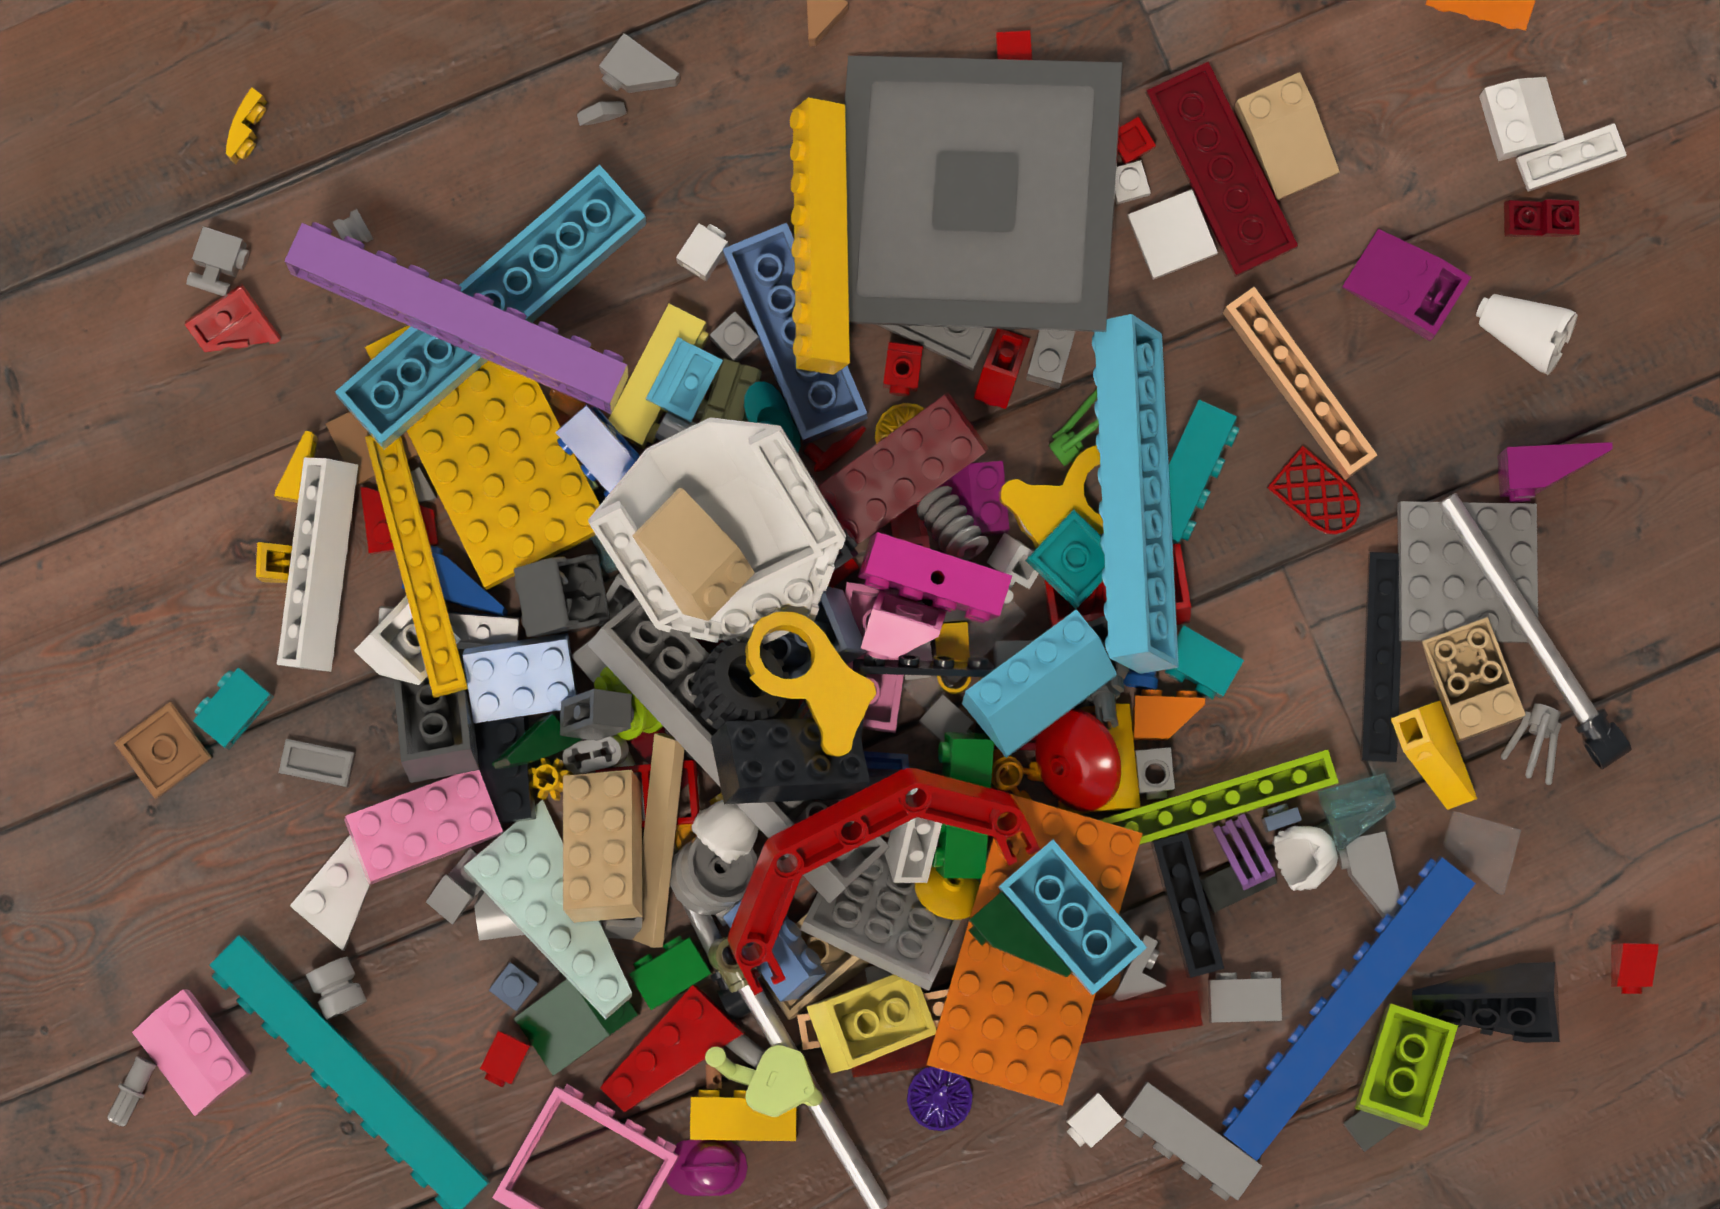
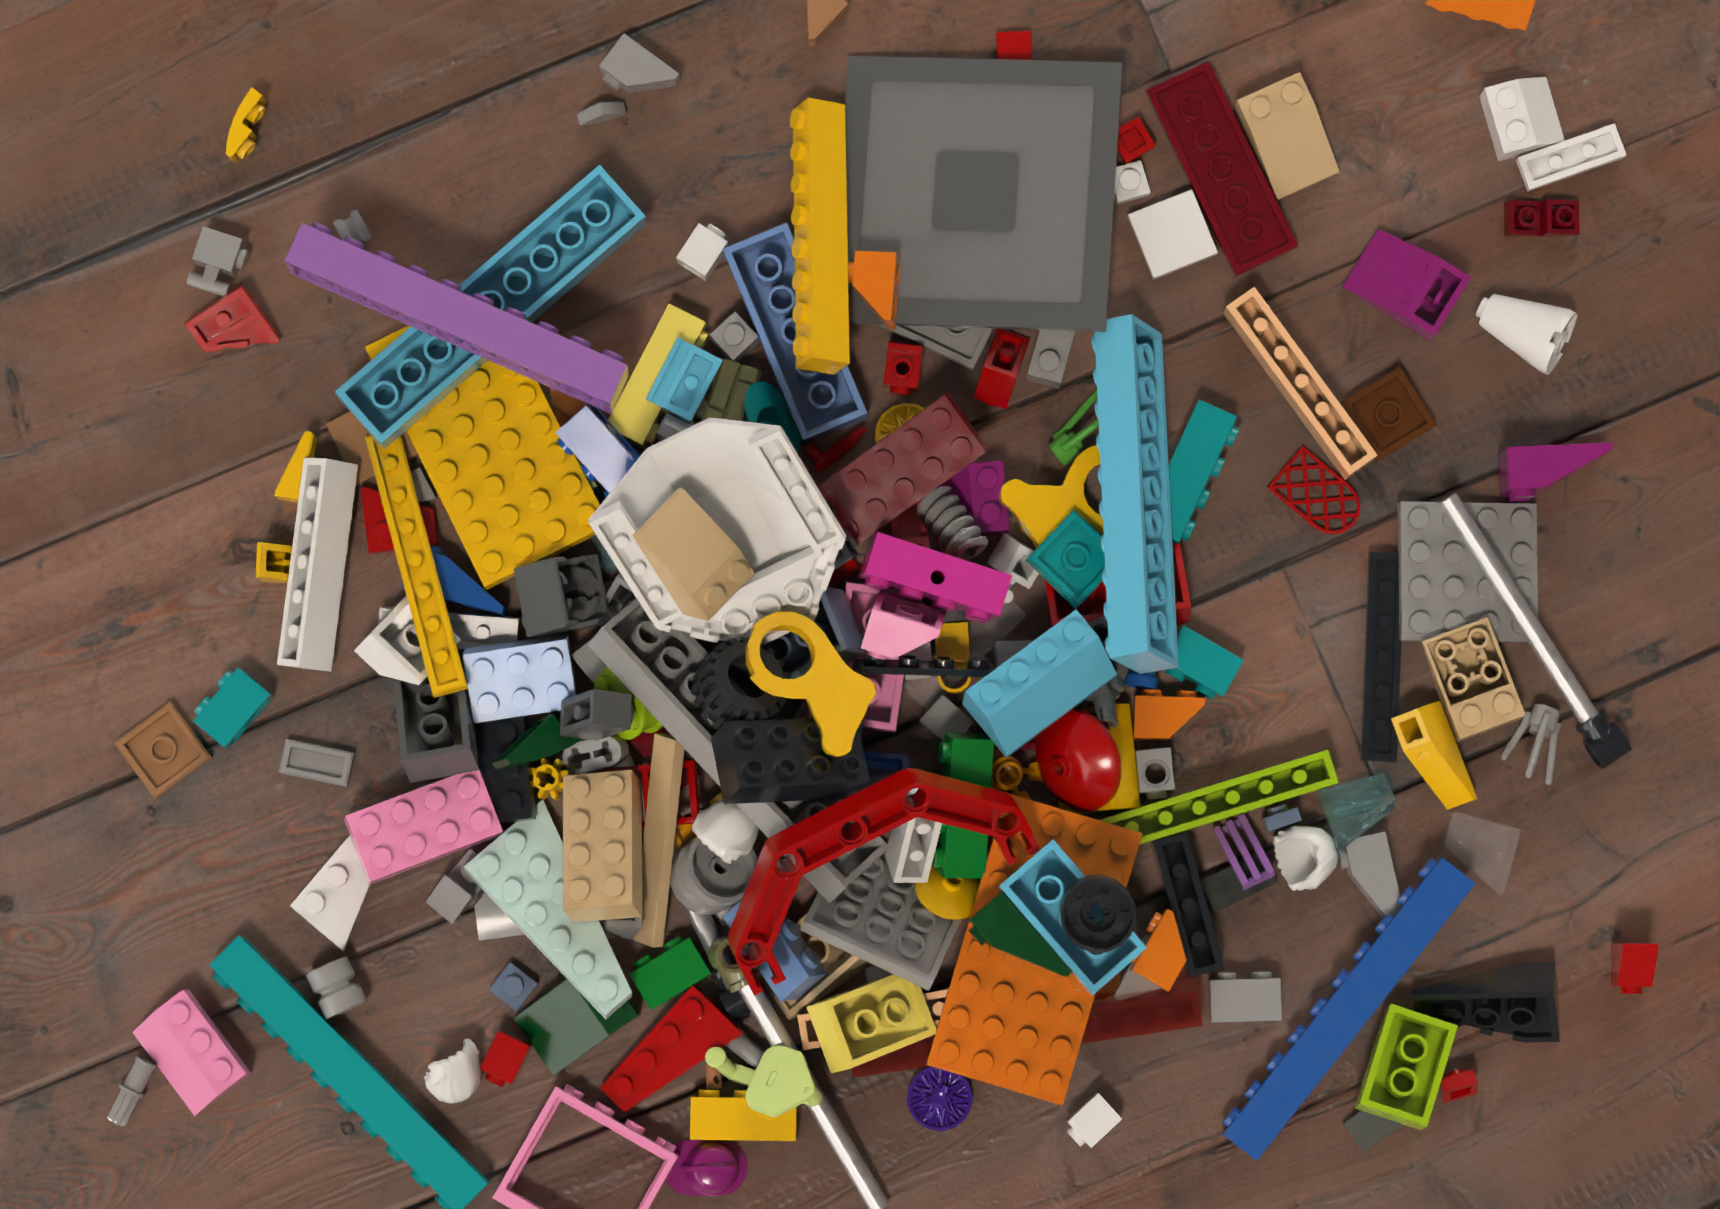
light grey brick [1121,1082,1262,1201] -> none
none -> white hair [424,1038,481,1104]
none -> orange slope [848,251,901,329]
none -> black wheel [1060,874,1136,953]
none -> orange slope [1130,909,1186,992]
none -> reddish brown plate [1340,367,1437,463]
none -> red plate [1439,1069,1478,1104]

